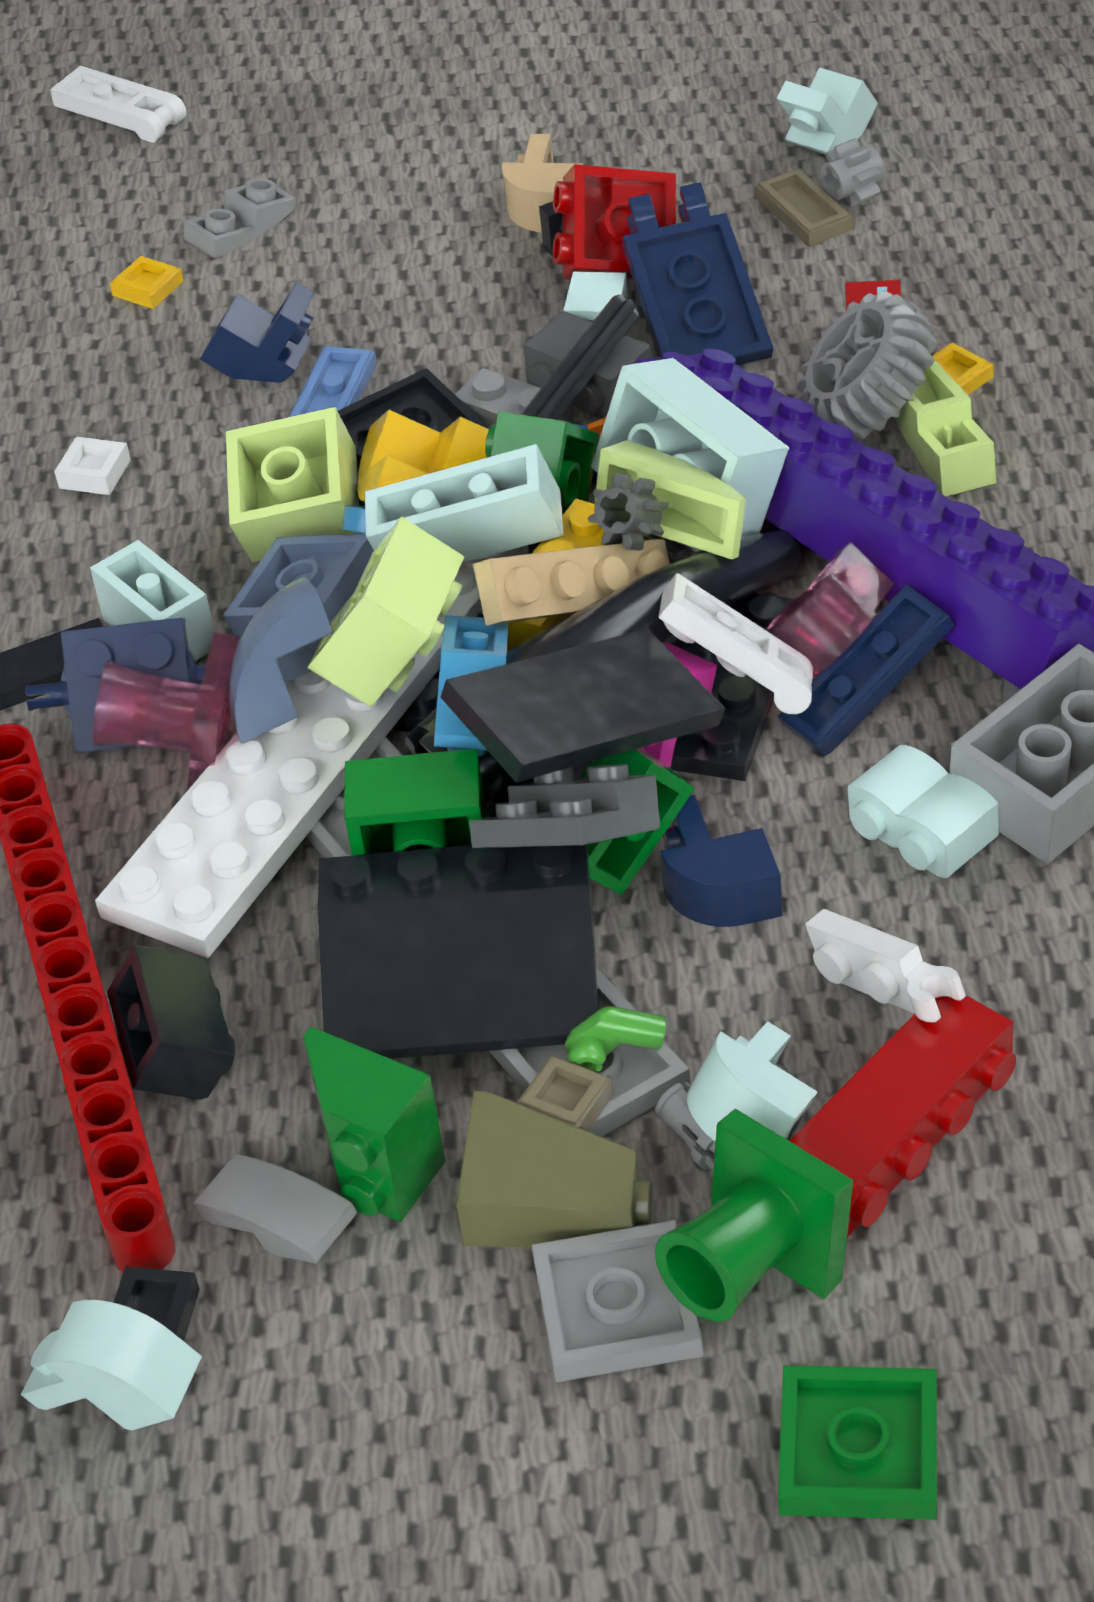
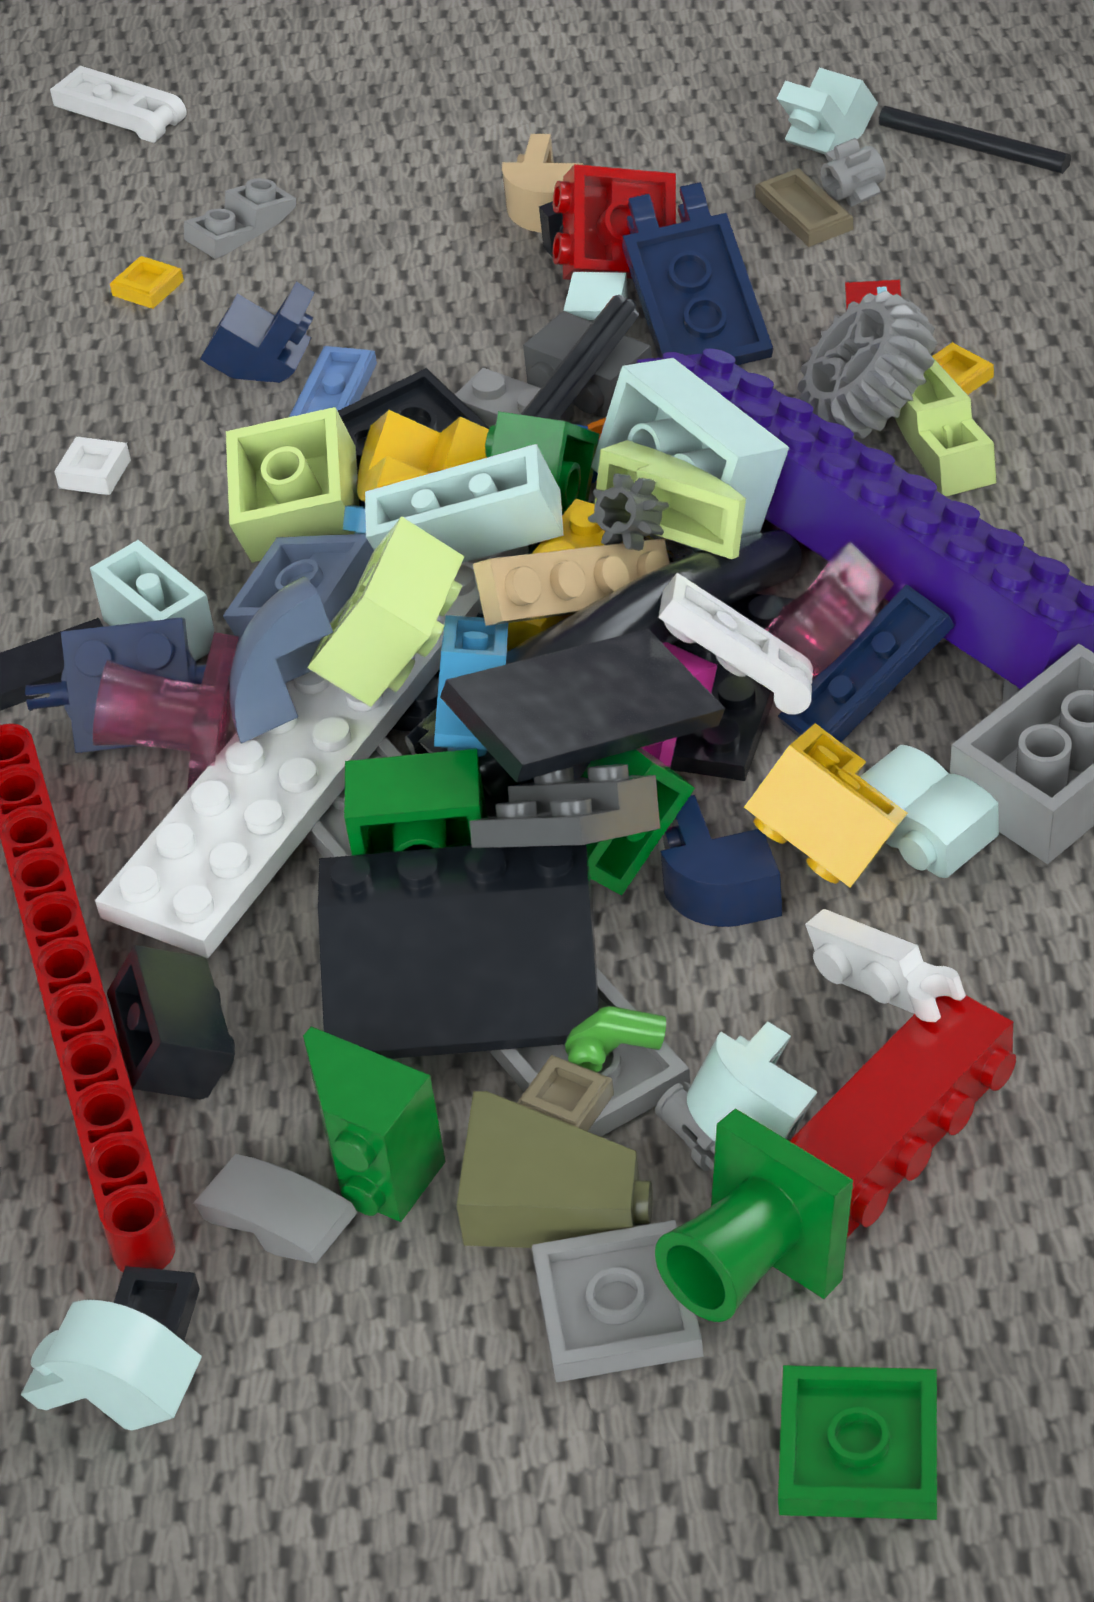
none -> yellow brick [744,723,908,888]
none -> black bar [879,106,1071,174]

